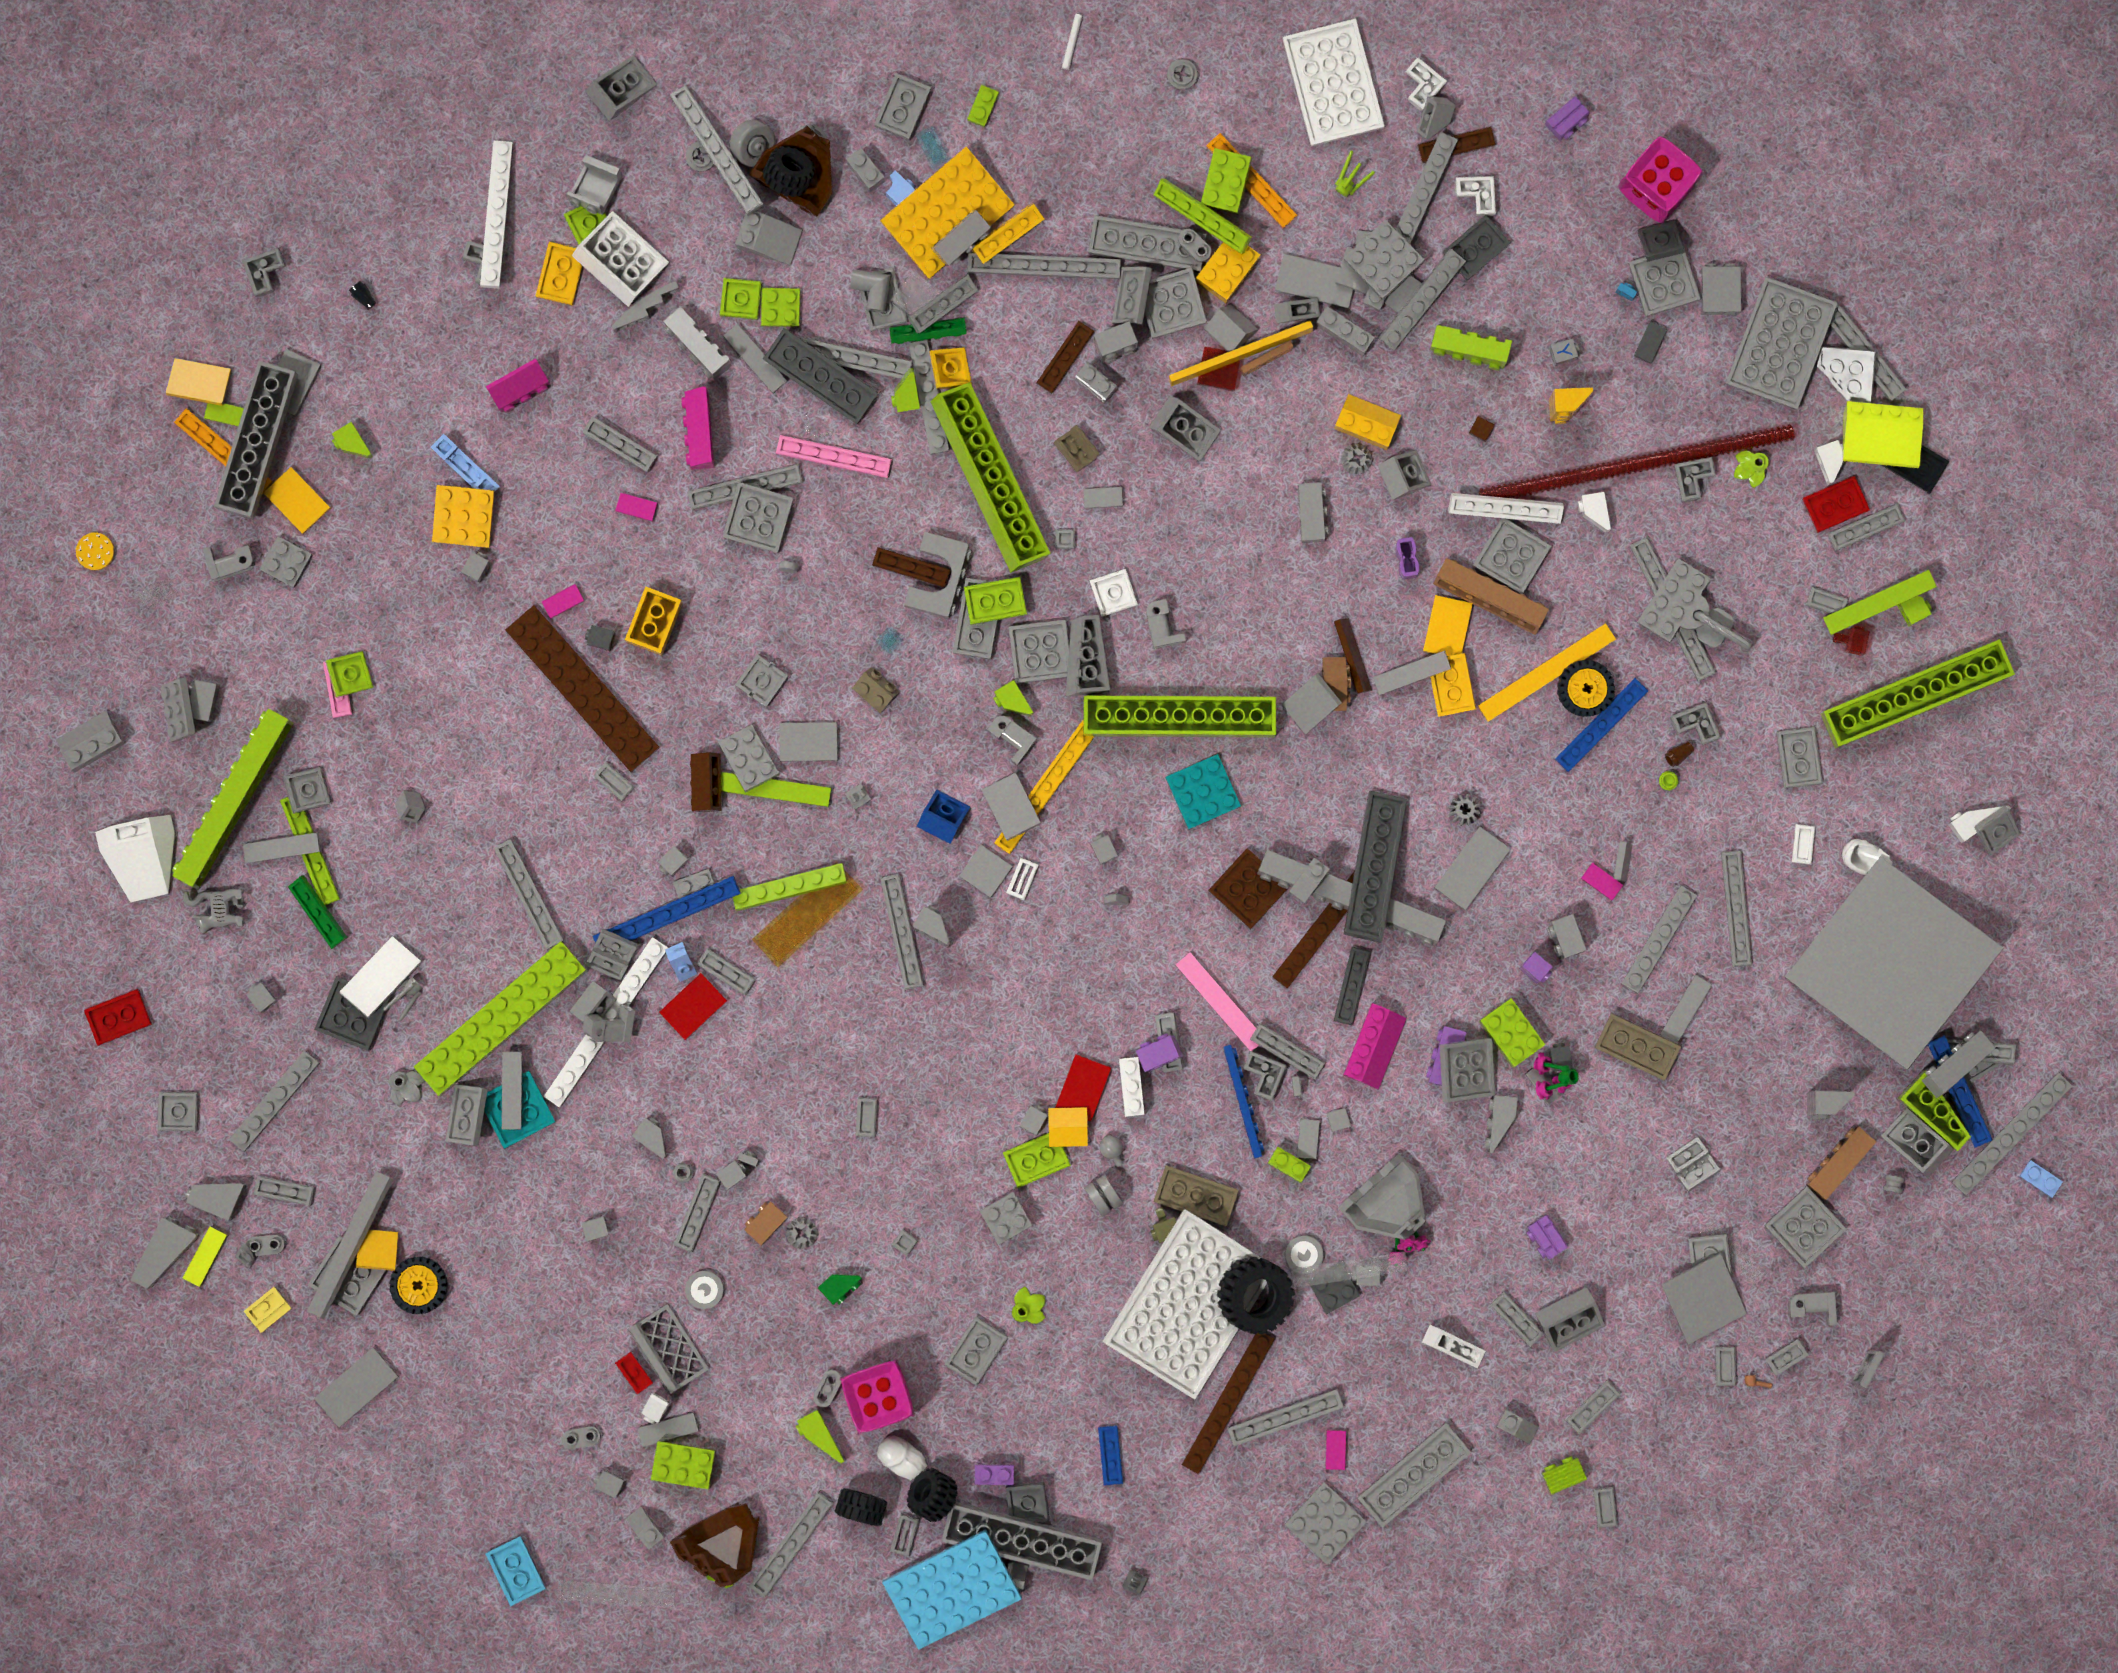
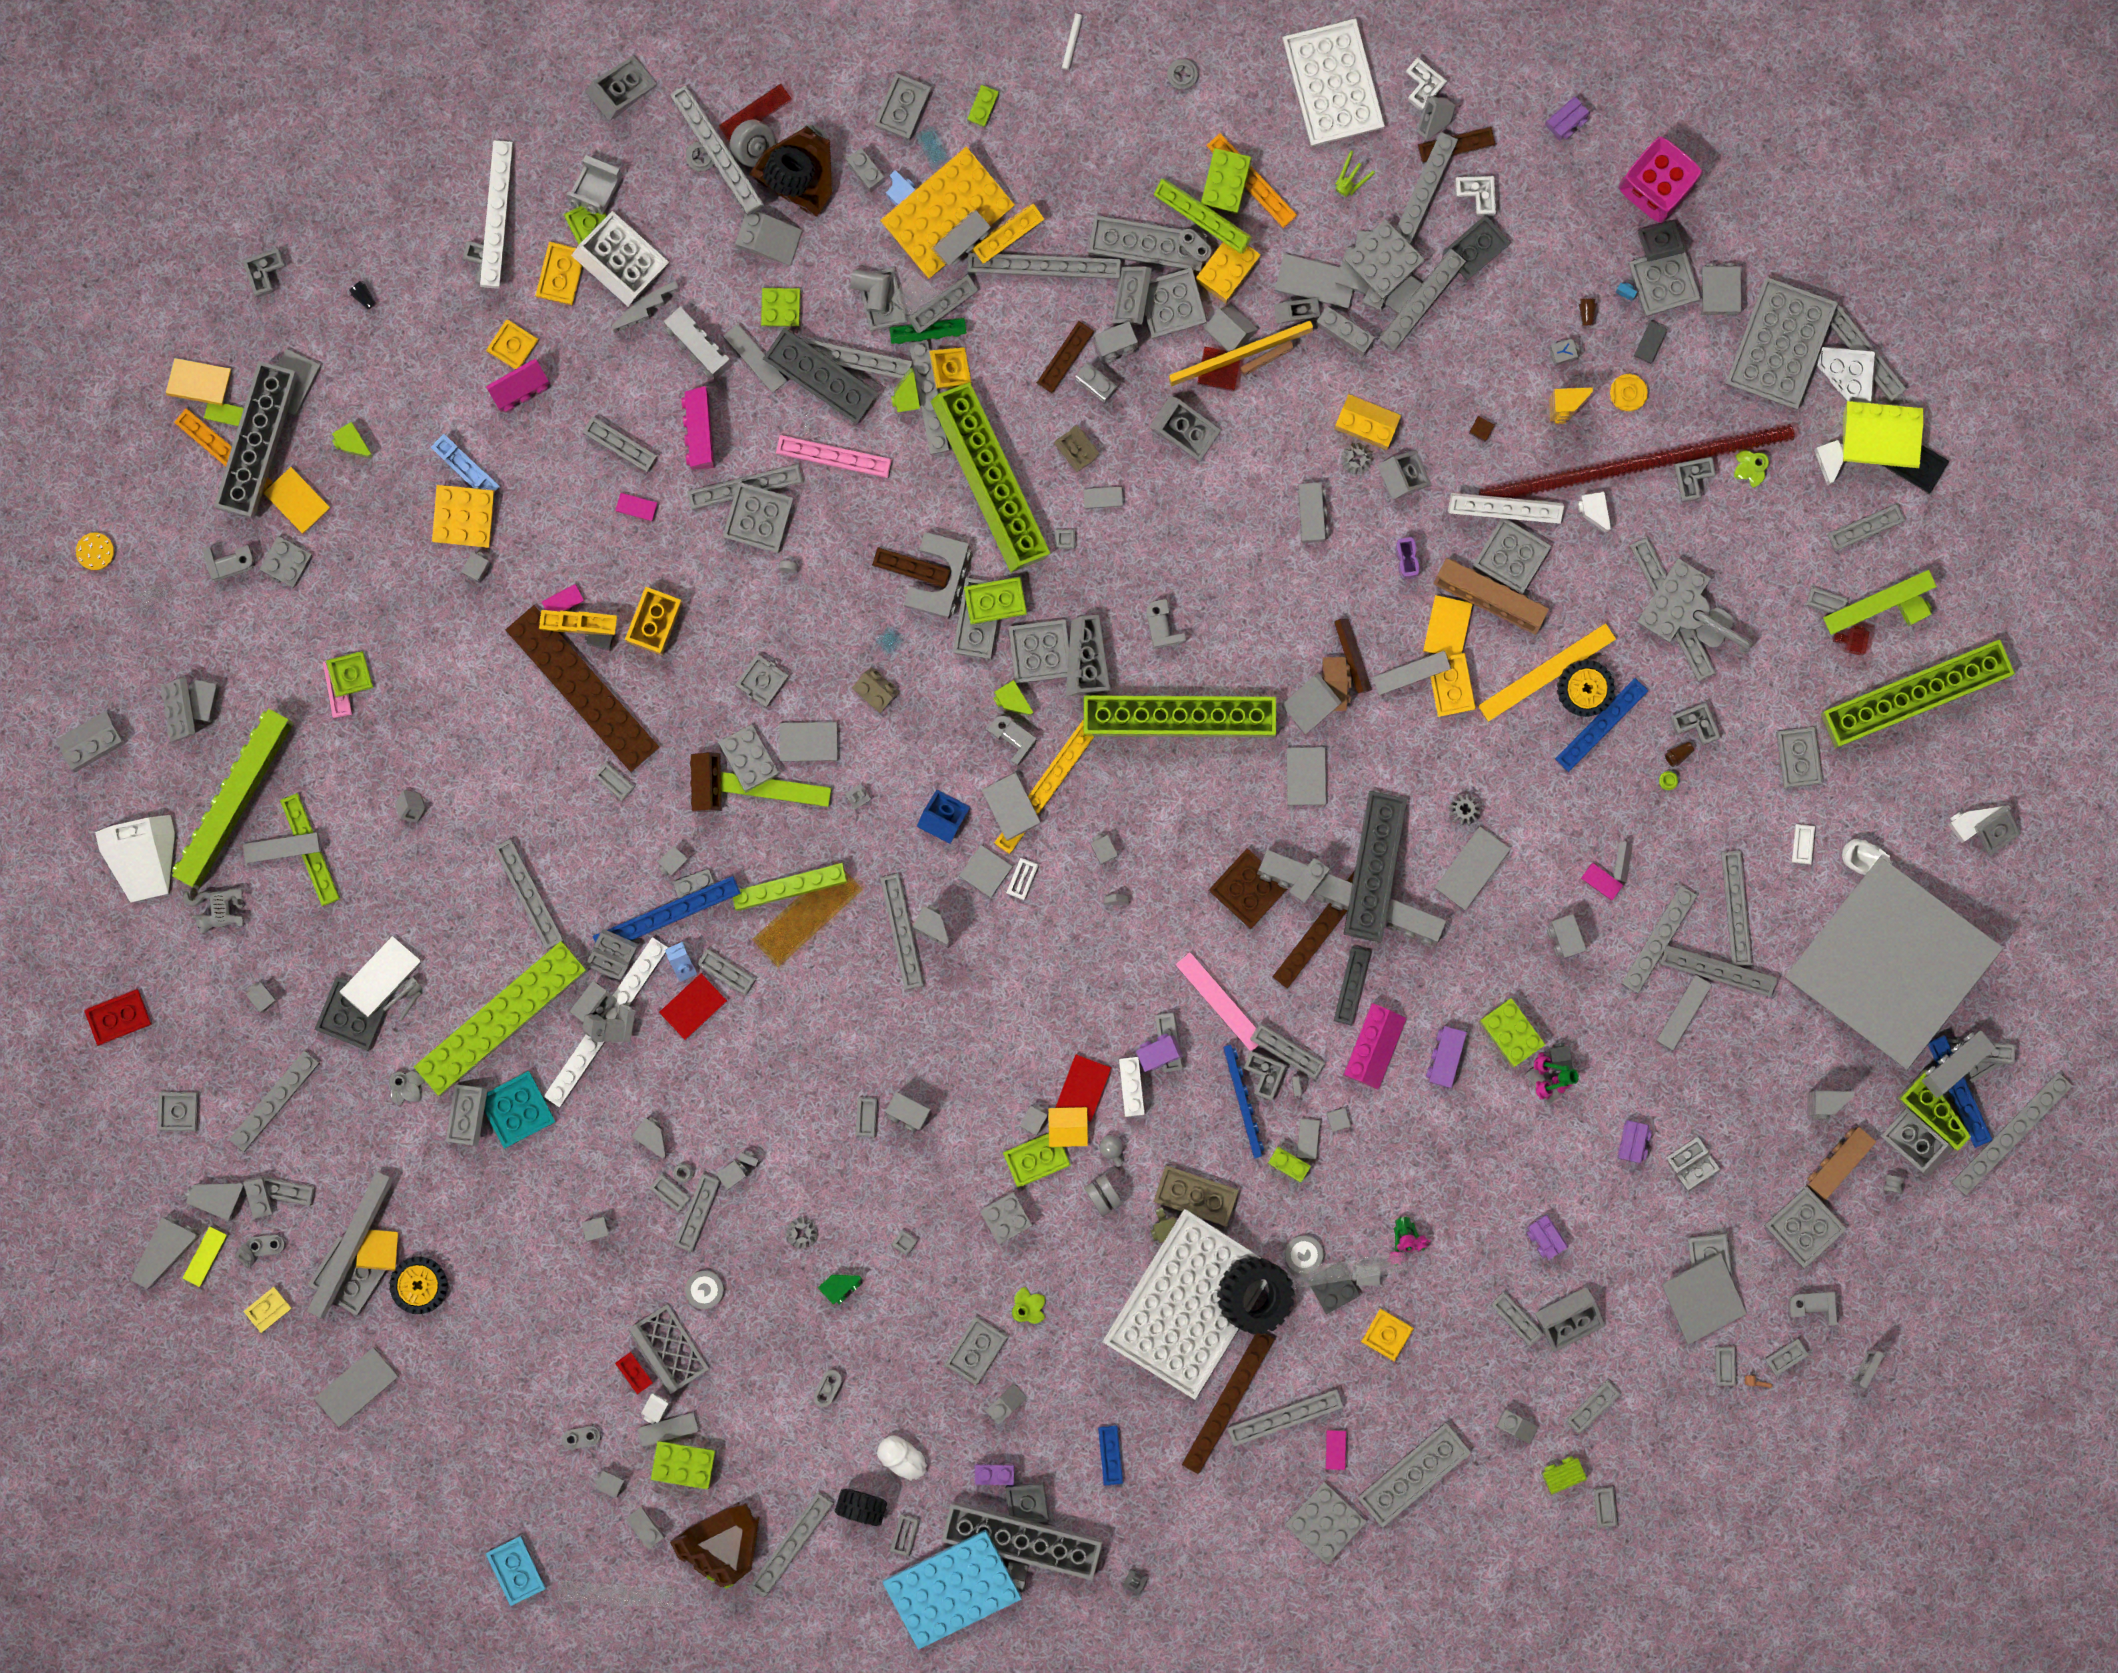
light grey plate [282,767,331,814] -> none
green tile [288,875,347,949] -> none
light grey tile [502,1052,522,1129] -> none
lime tile [720,278,762,320] -> none
medium nougat brick [744,1201,788,1246] -> none
lime slope [796,1410,845,1463] -> none
dark pink piece [840,1359,916,1435] -> none
black tyre [907,1468,958,1522] -> none
white tile [1090,569,1138,617] -> none
teal plate [1165,754,1241,830] -> none
light grey panel [1338,1154,1426,1240] -> none
white slope [1422,1325,1485,1369] -> none
lime wedge [1430,325,1512,371] -> none
light grey plate [1440,1037,1495,1103] -> none
light grey slope [1485,1095,1518,1154] -> none
medium lavender brick [1519,952,1552,984] -> none
dark tan plate [1595,1012,1681,1081] -> none
red tile [1802,476,1870,533] -> none
light blue plate [2019,1160,2063,1198] -> none
none -> light grey plate [243,1176,273,1218]
none -> yellow tile [486,319,539,370]
none -> yellow slope [539,610,617,635]
none -> light grey tile [649,1173,691,1213]
none -> clear red plate [718,83,792,143]
none -> light grey brick [885,1092,931,1133]
none -> light grey slope [985,1384,1027,1425]
none -> light grey tile [1286,747,1326,805]
none -> yellow tile [1361,1308,1414,1361]
none -> reddish brown cone [1578,299,1597,326]
none -> yellow tile [1609,374,1648,412]
none -> medium lavender brick [1617,1120,1652,1164]
none -> light grey plate [1660,945,1777,997]

